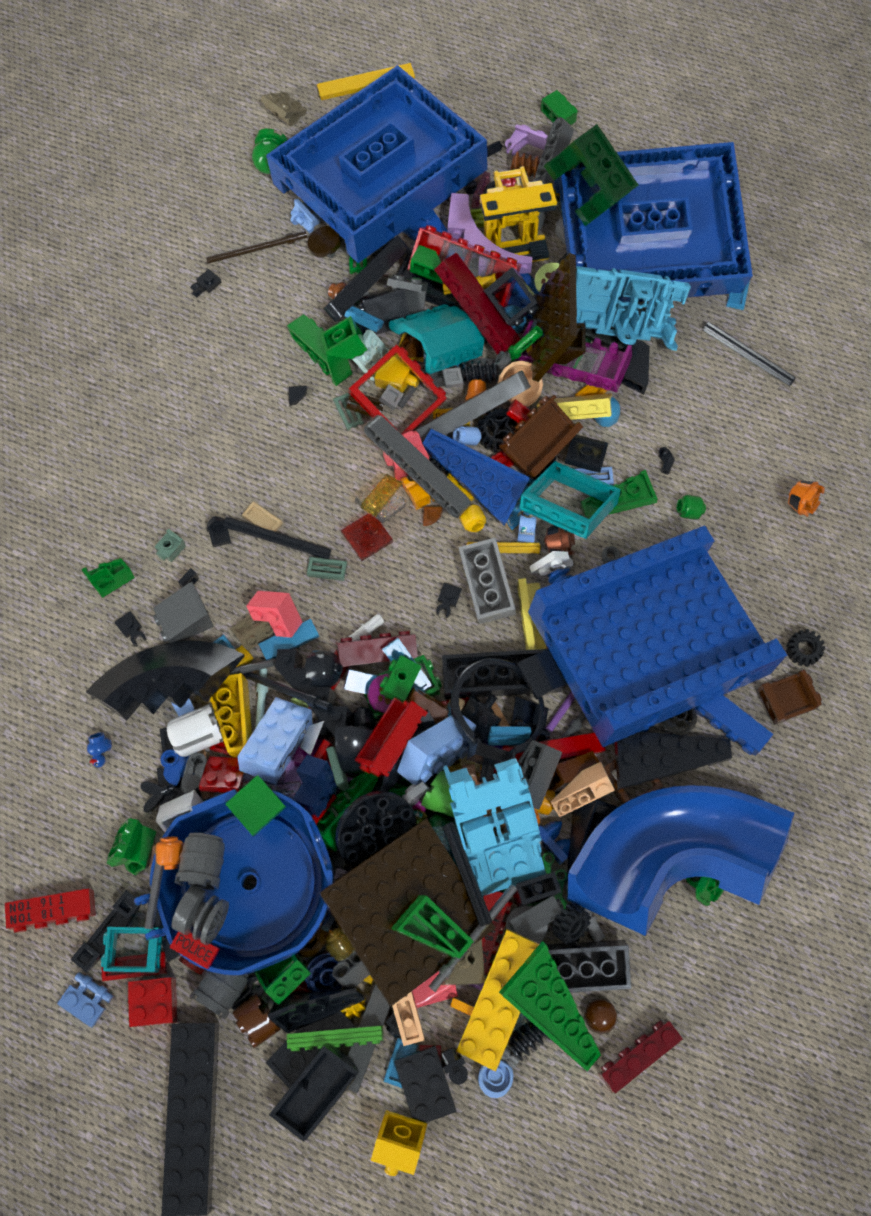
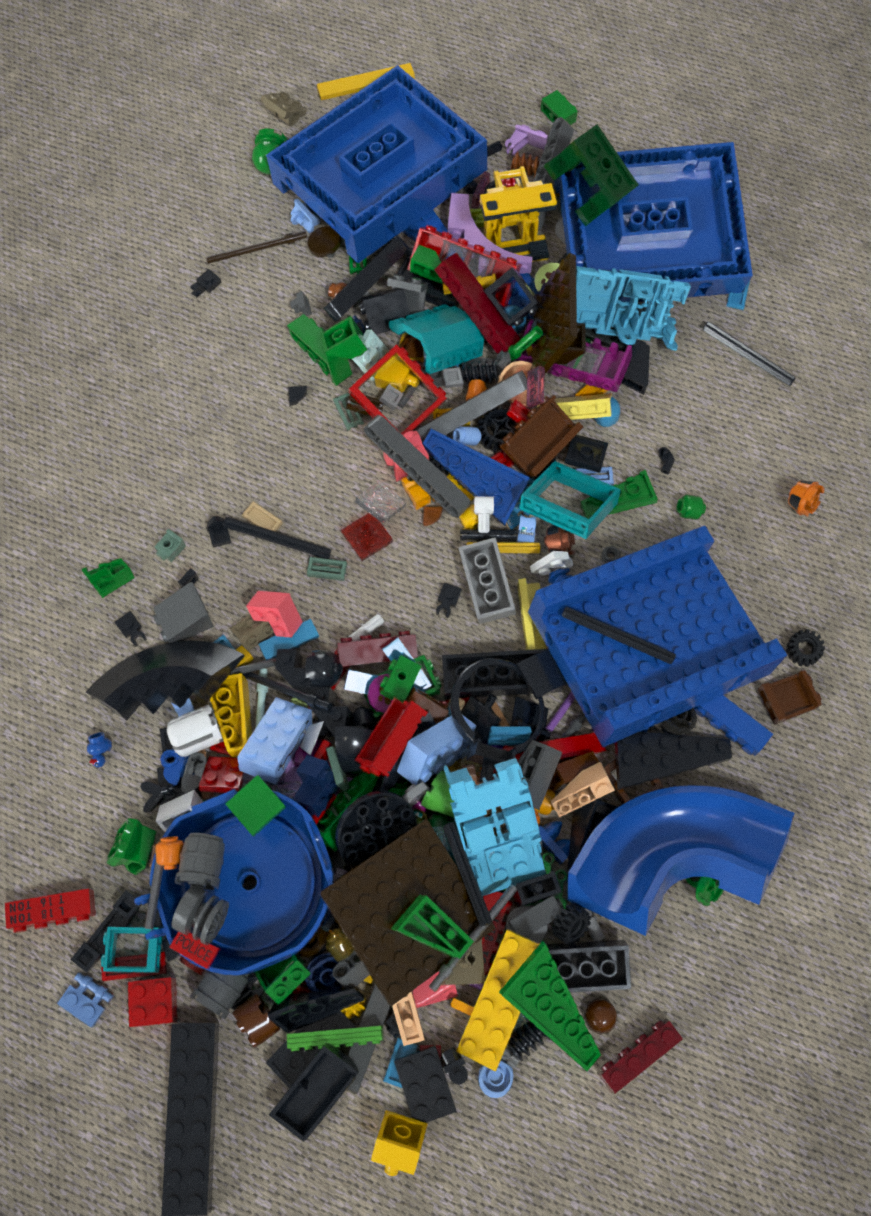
dark azure tile [345,306,384,332] -> none
clear yellow tile [360,474,402,517] -> none
none -> dark grey tile [290,291,312,316]
none -> black pin [460,528,517,542]
none -> white axle [474,496,494,533]
none -> clear pink tile [526,366,545,408]
none -> black axle [562,606,676,664]

